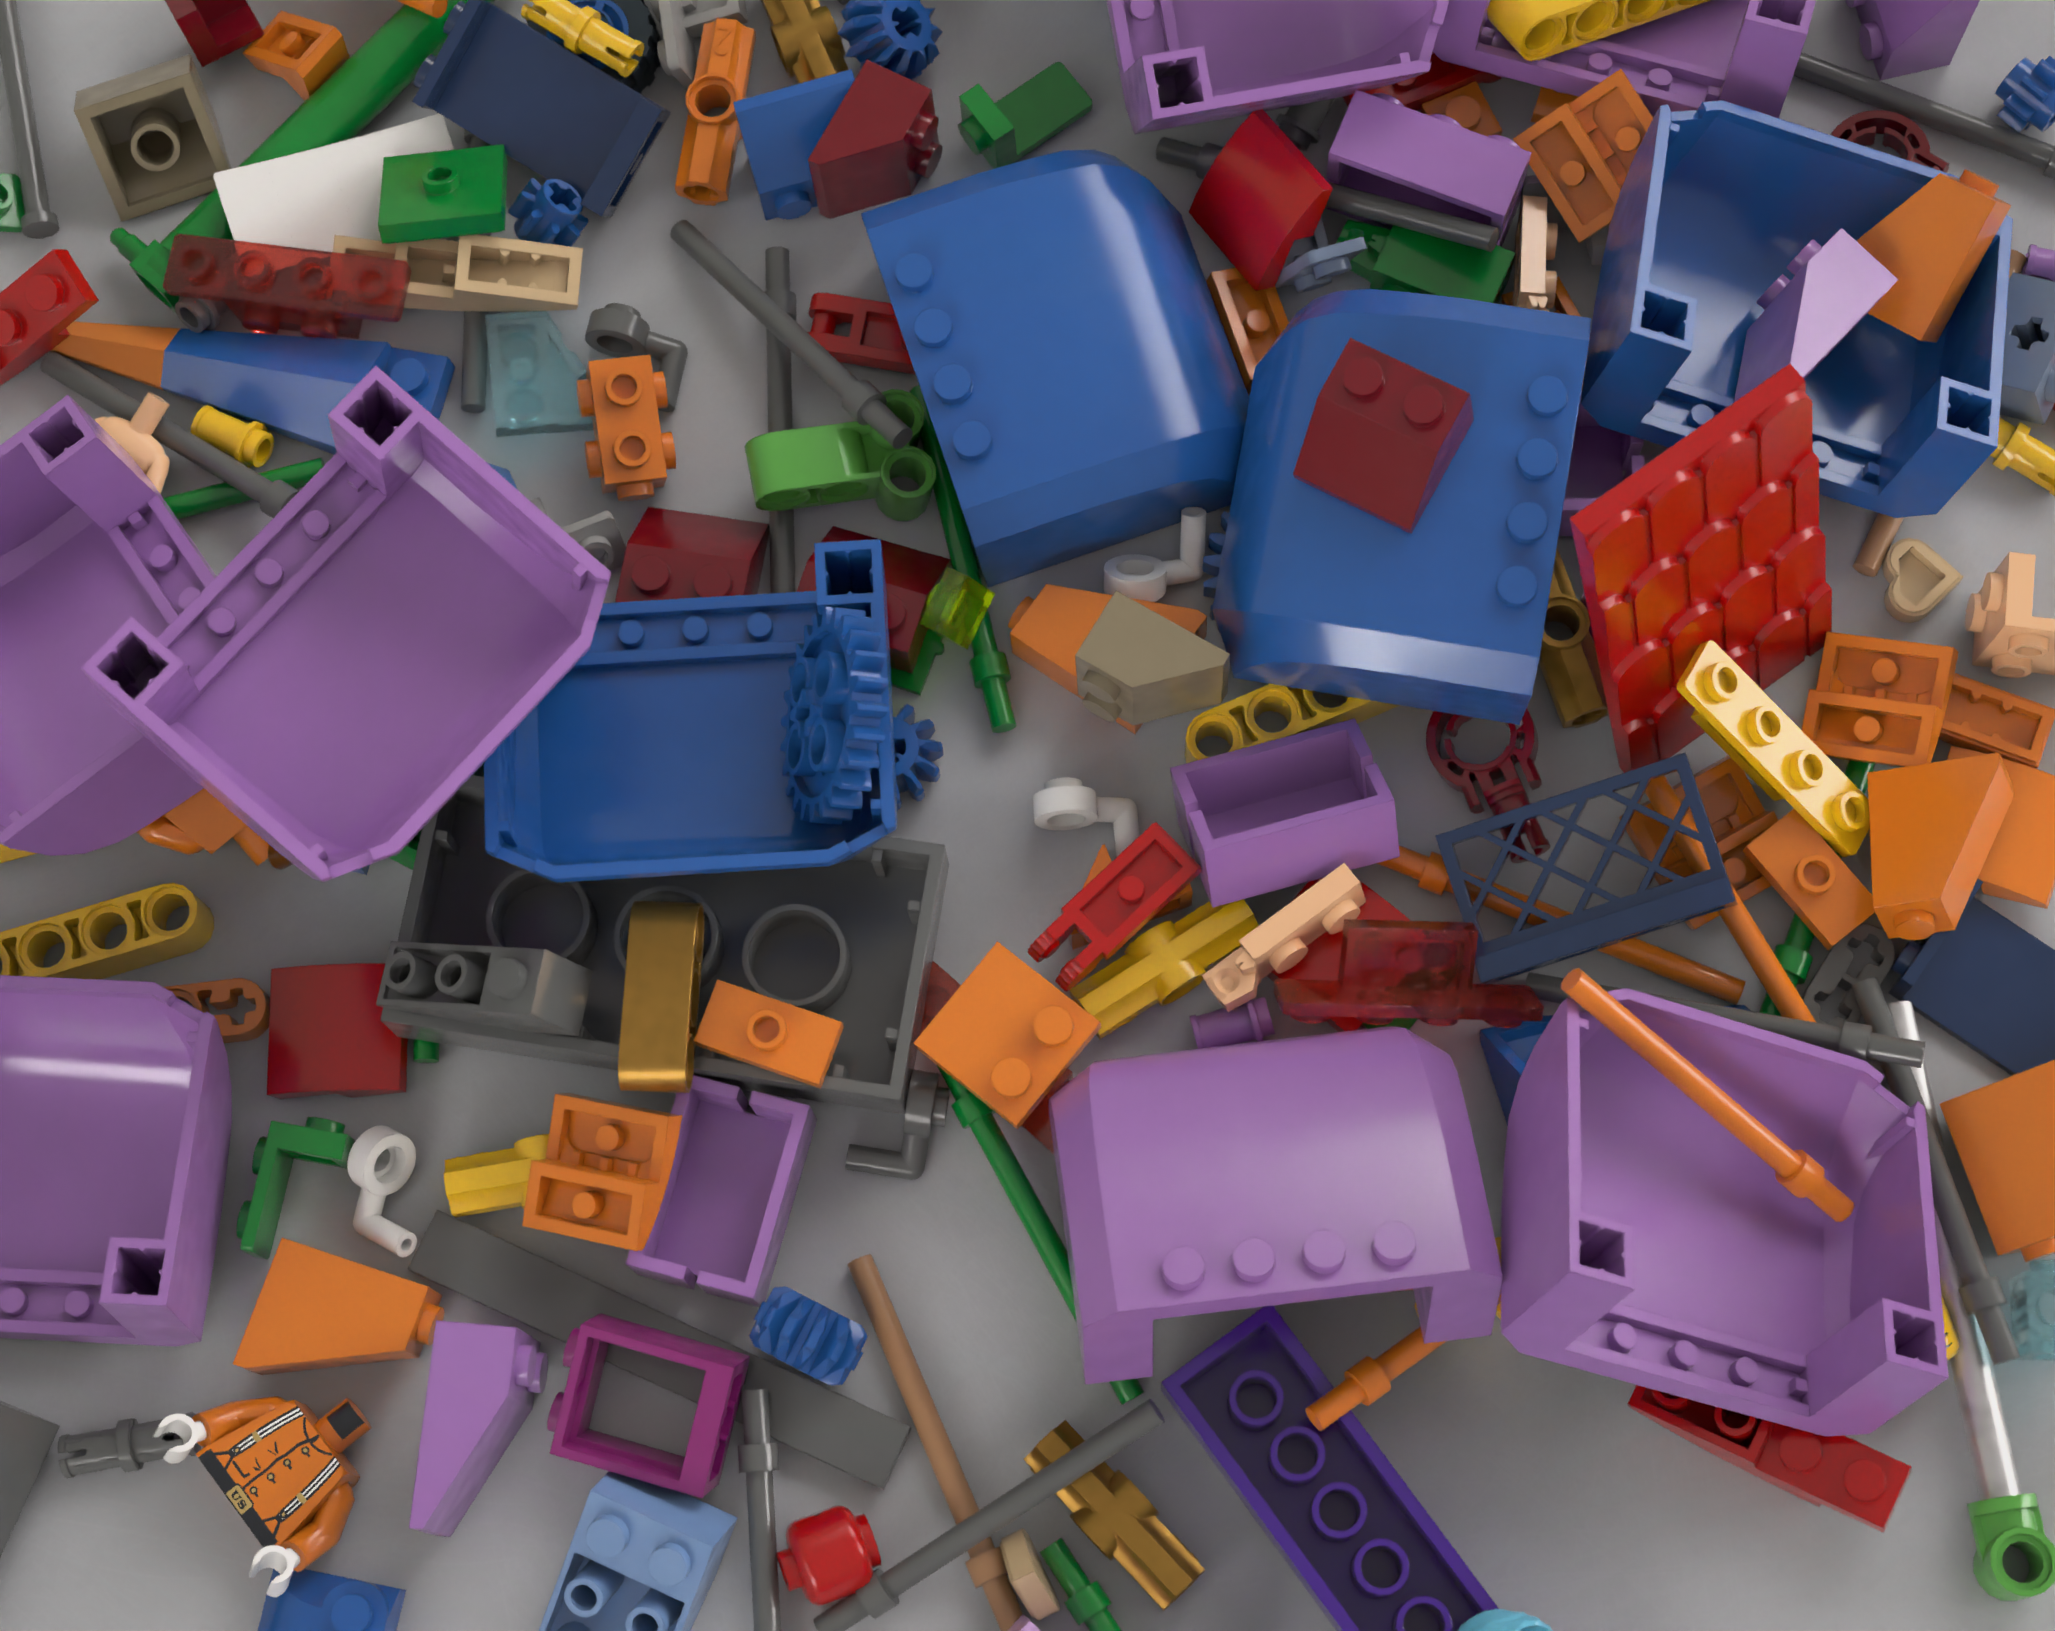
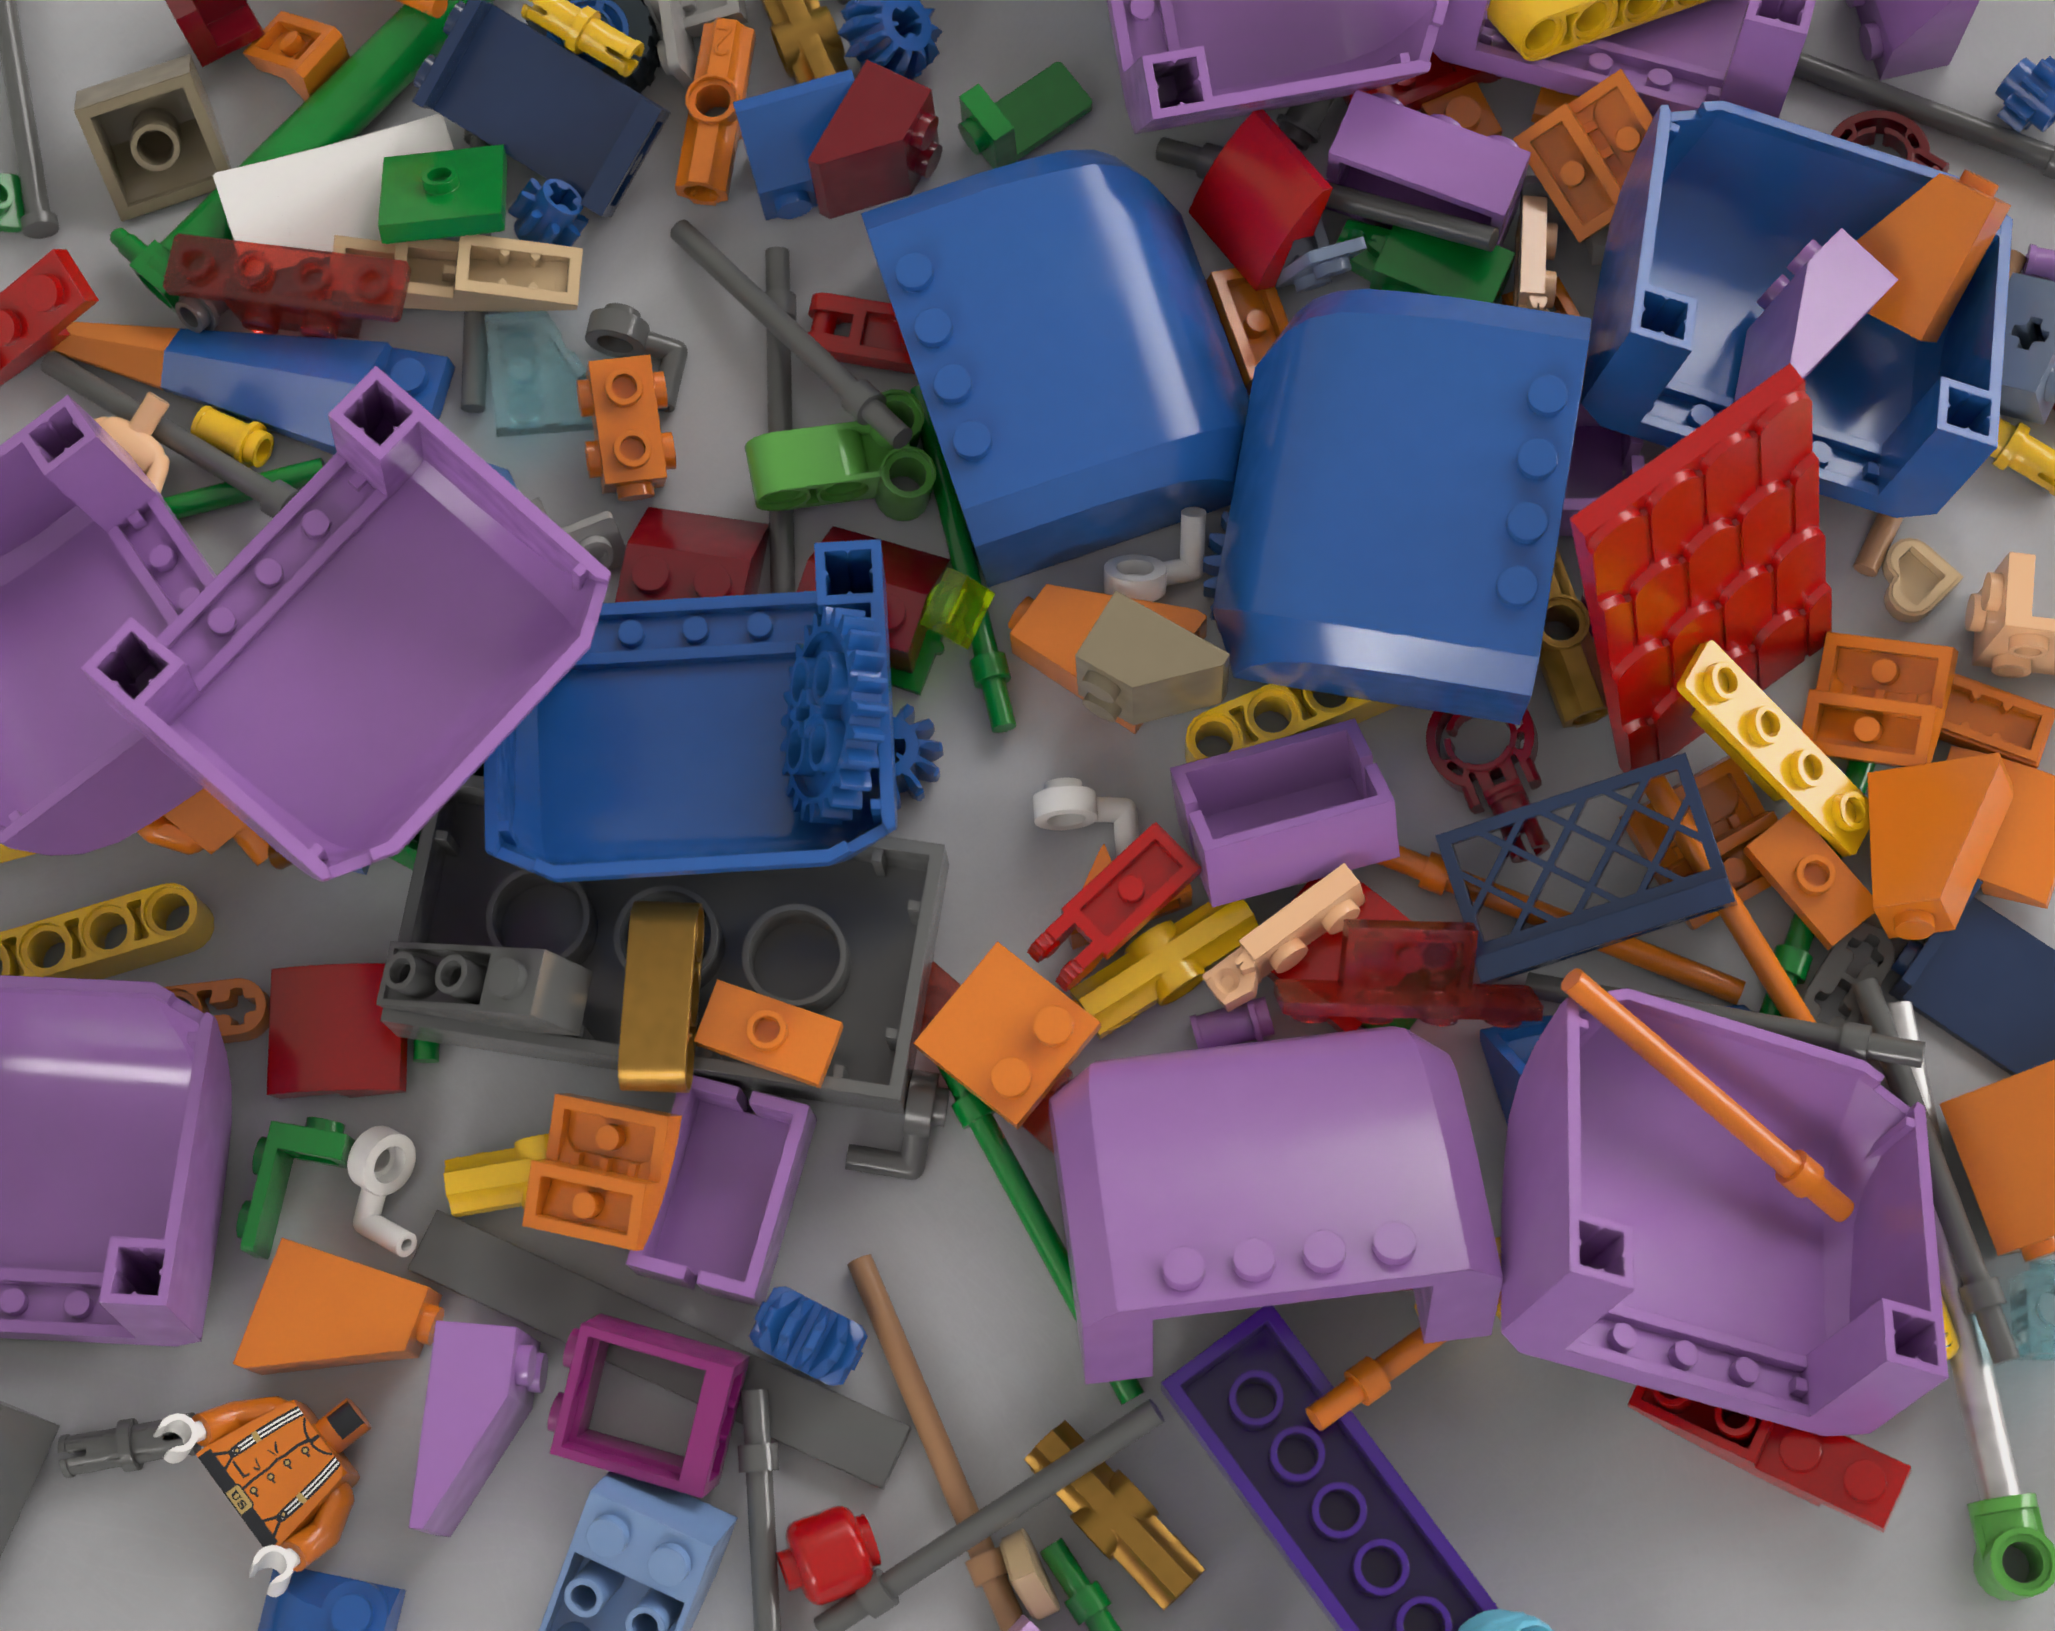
dark red slope [1293,338,1474,534] -> none

